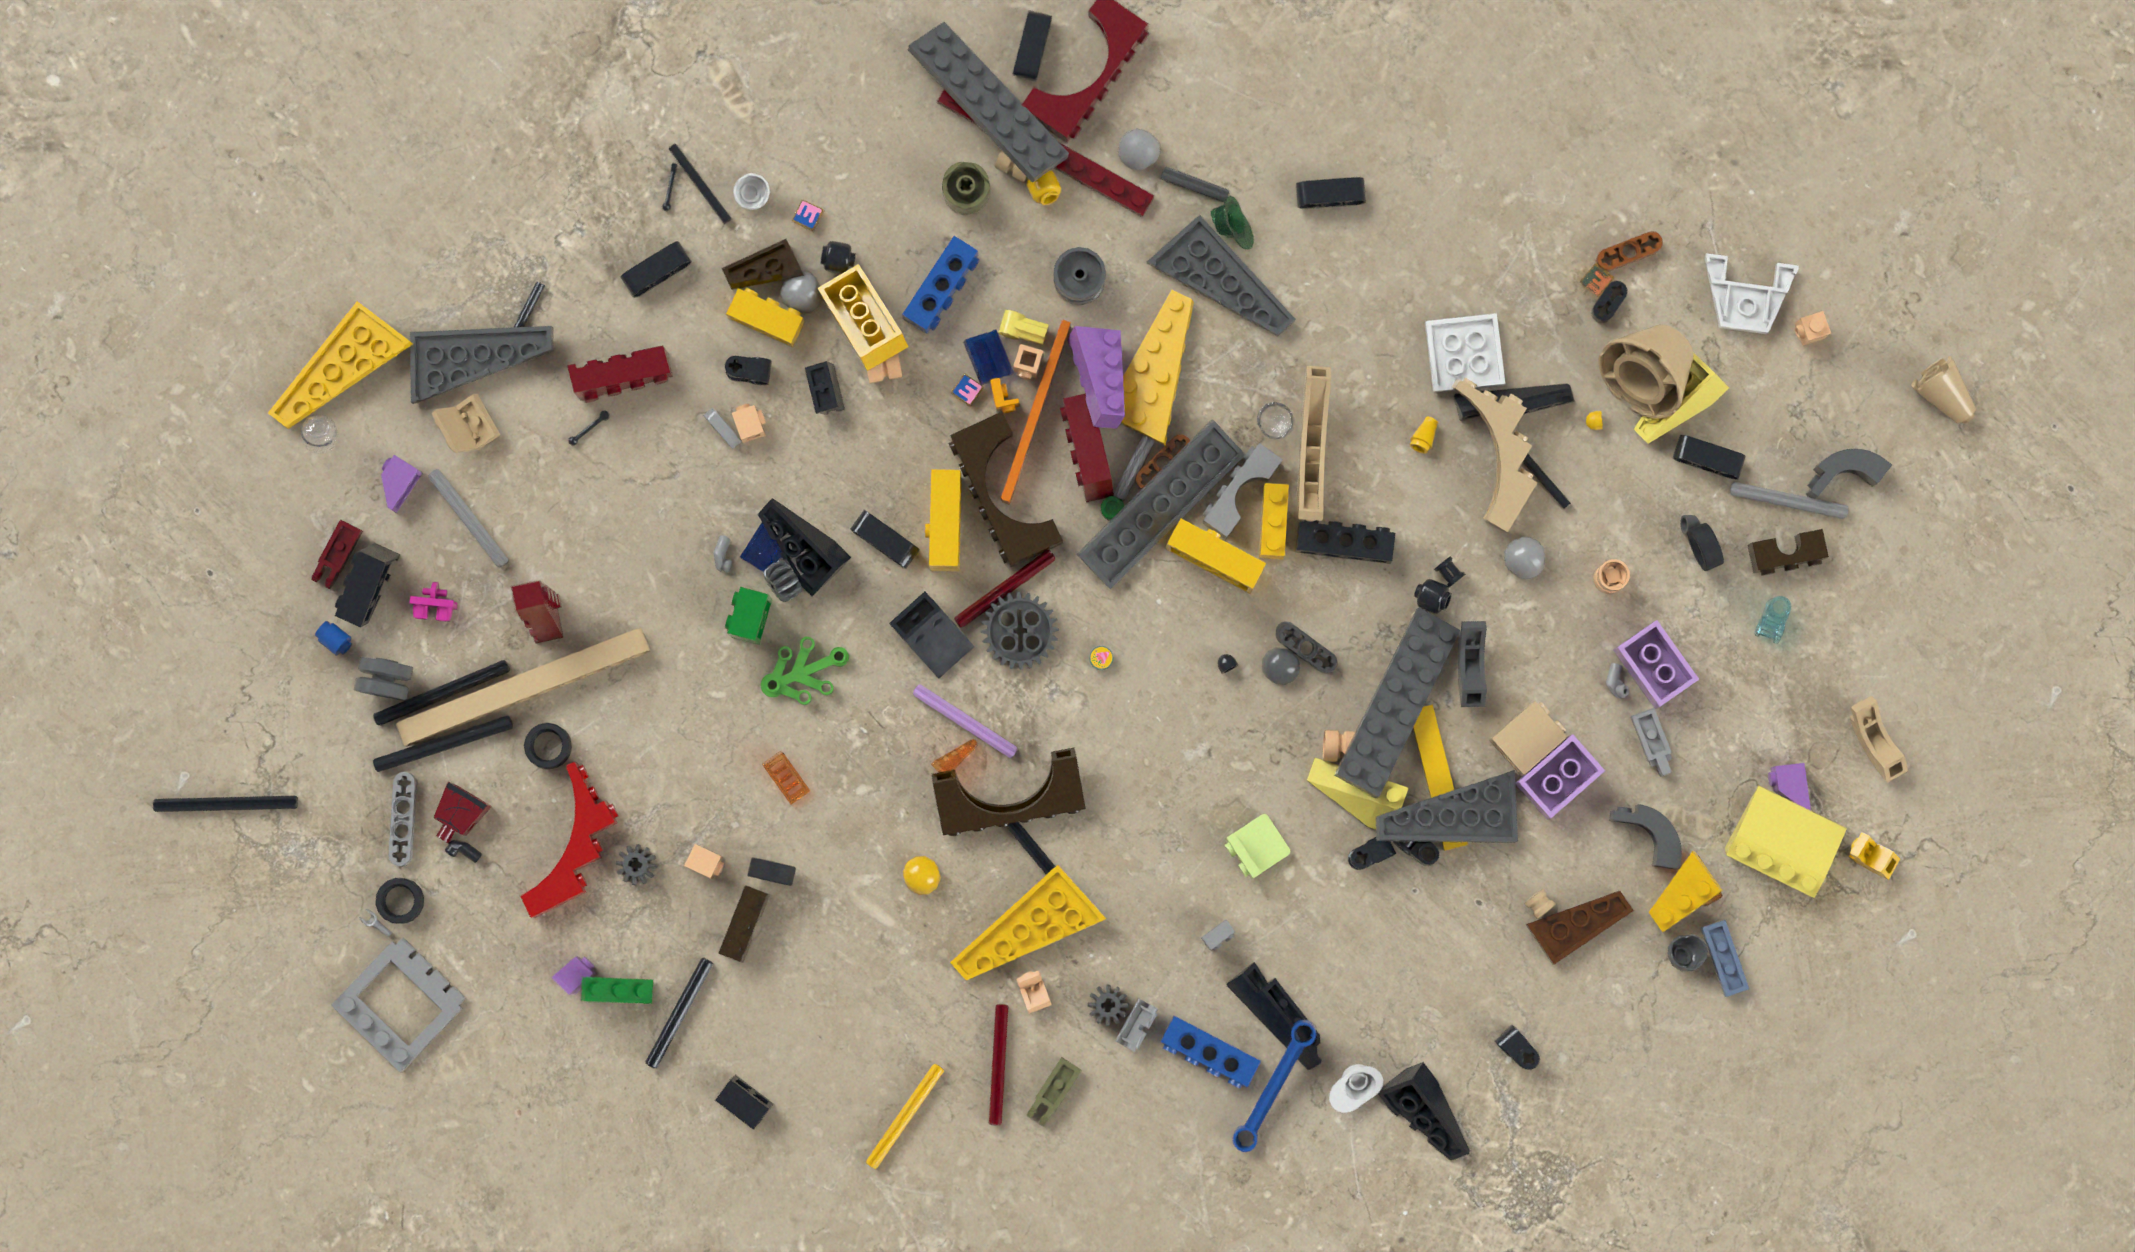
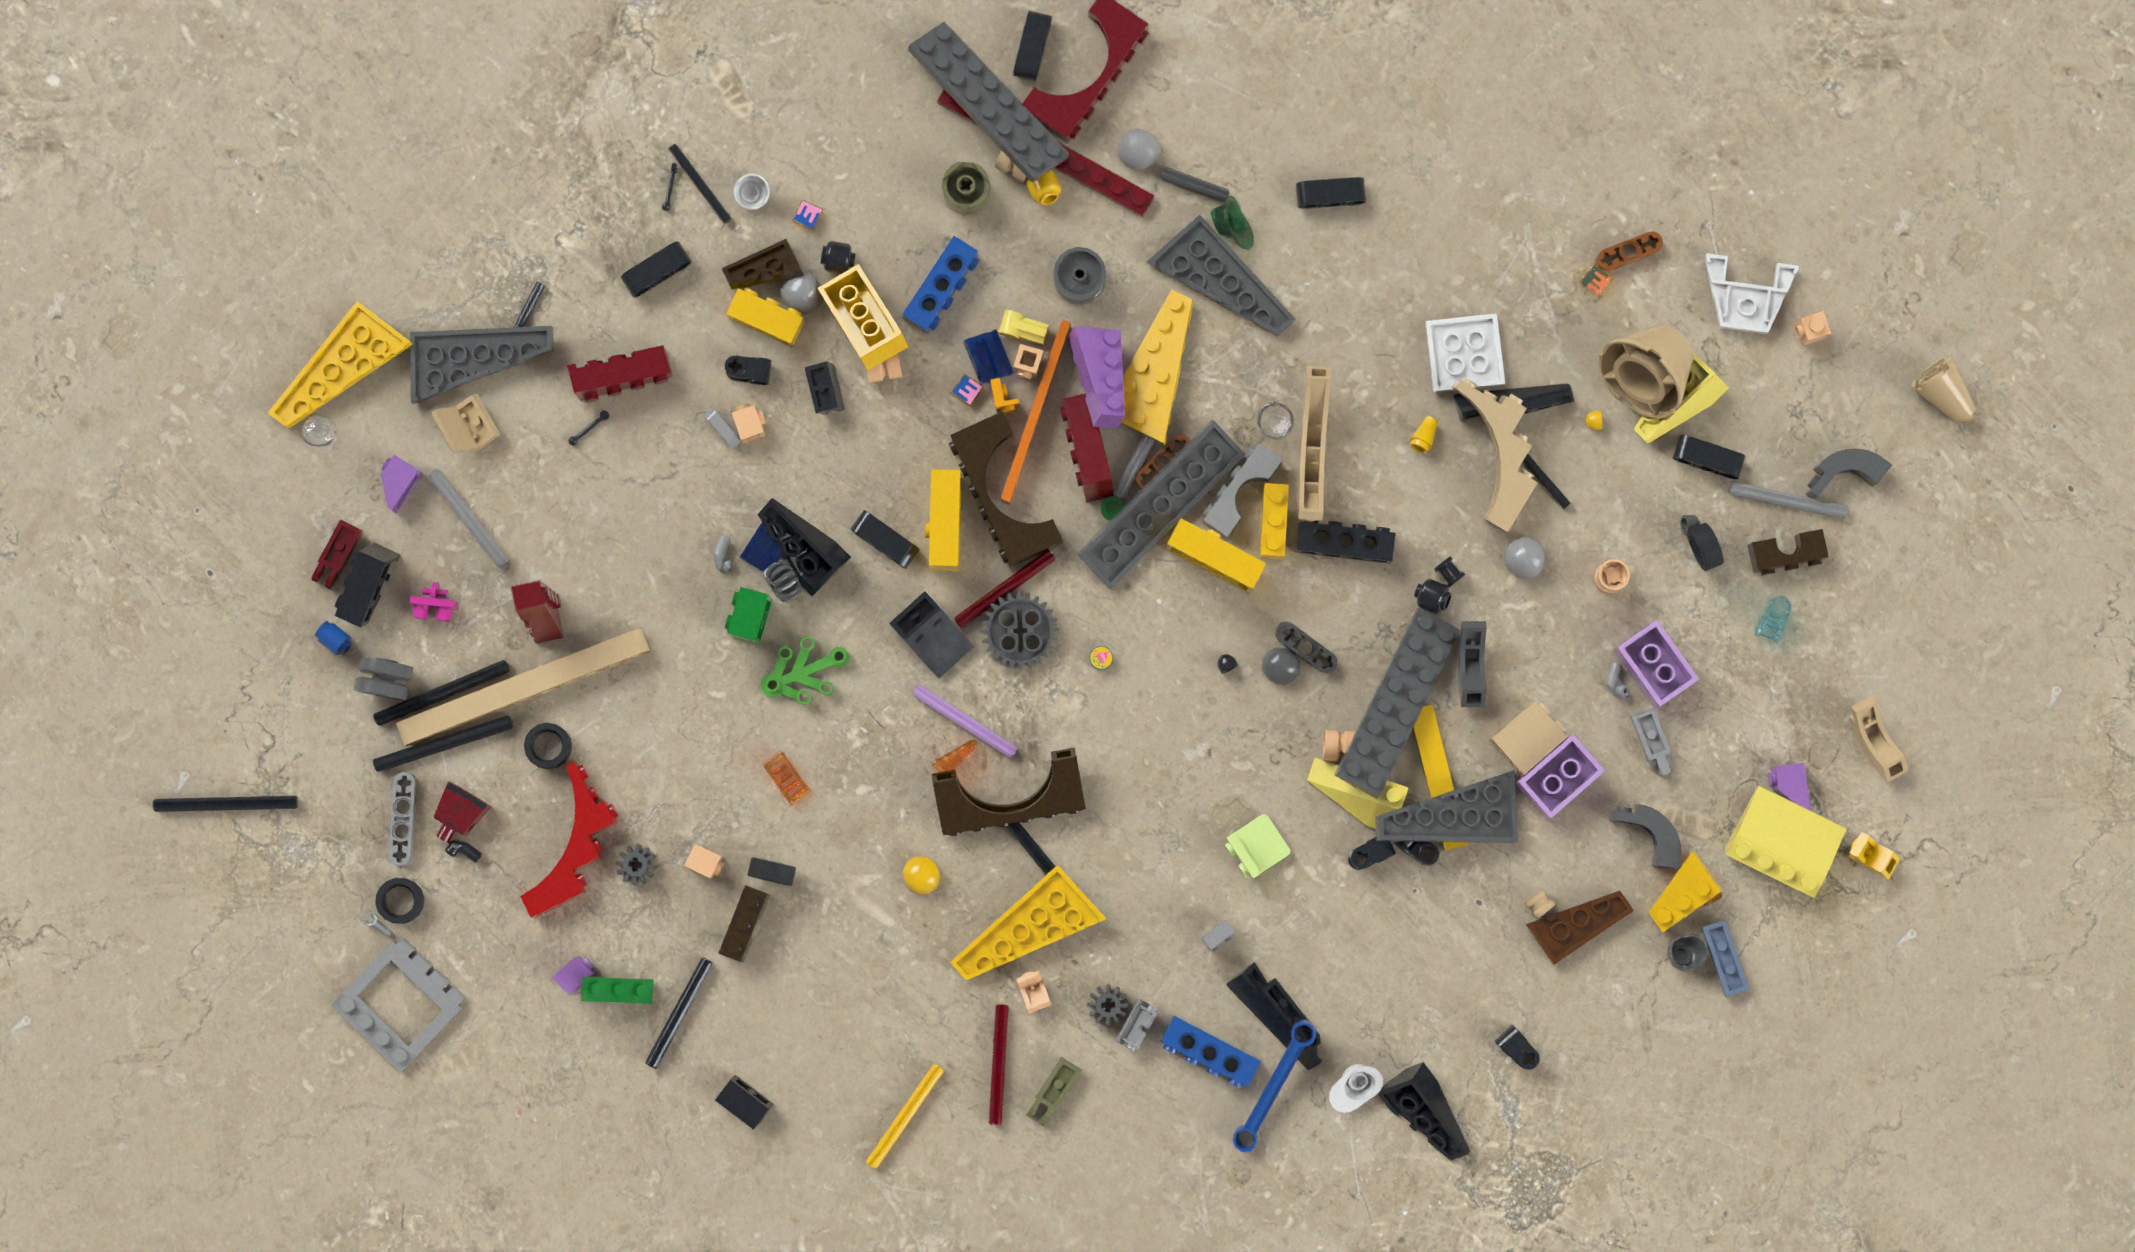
black beam [1591,281,1628,323] -> none

